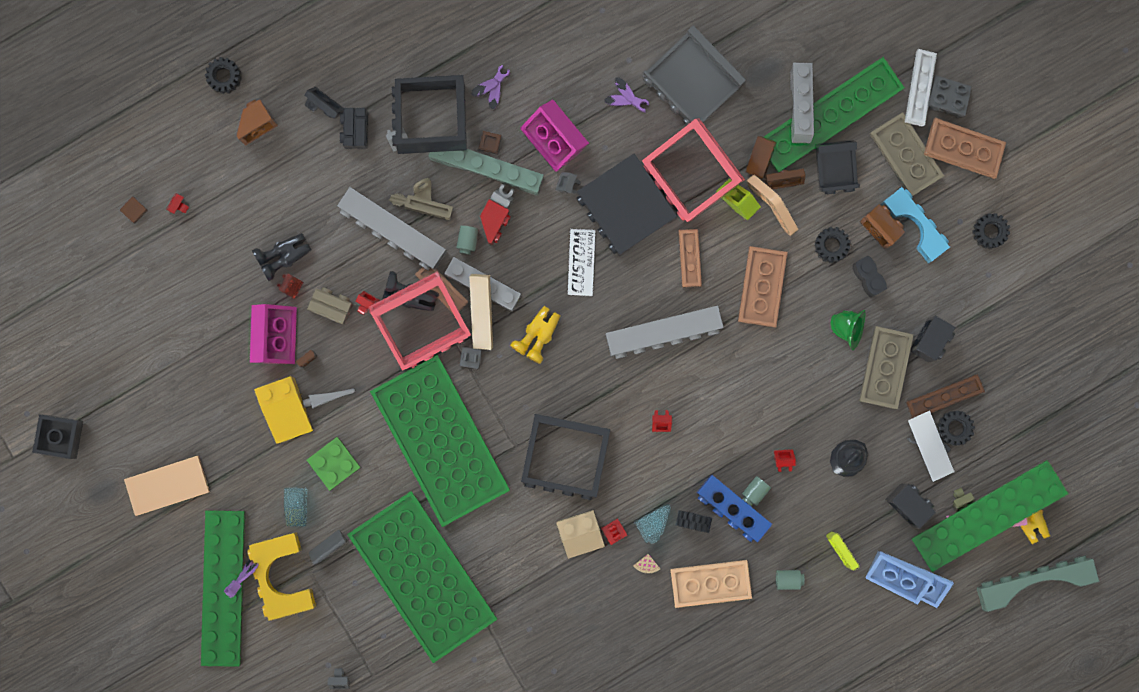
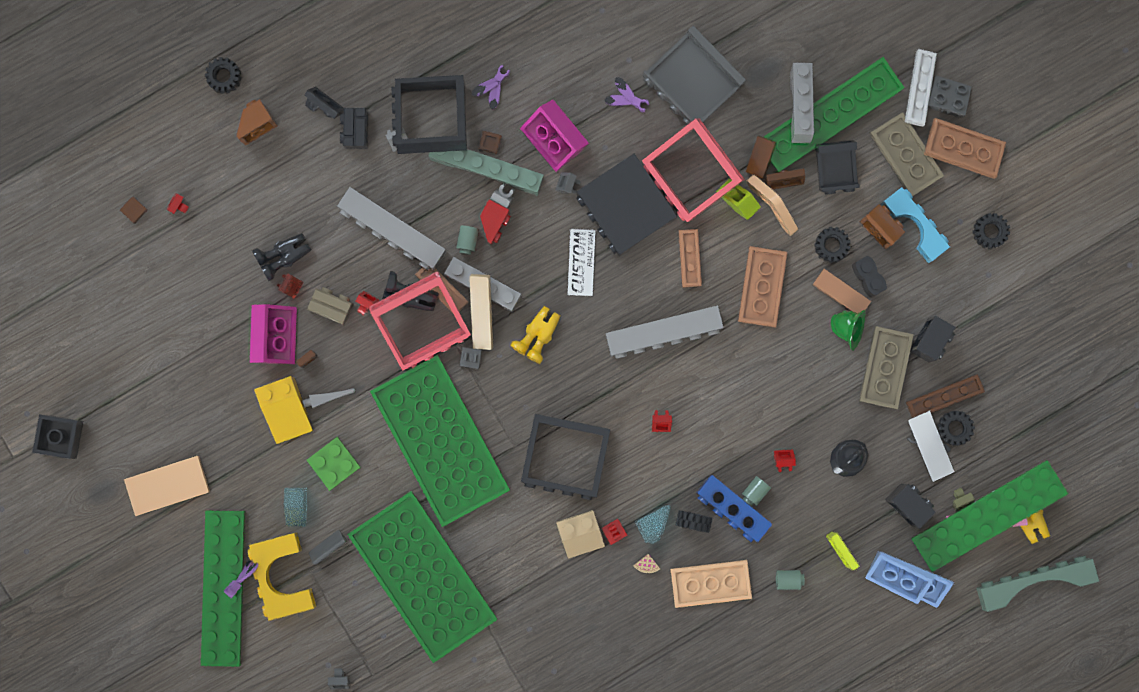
dark tan piece [389,178,453,220] -> none
none -> nougat tile [813,269,871,313]

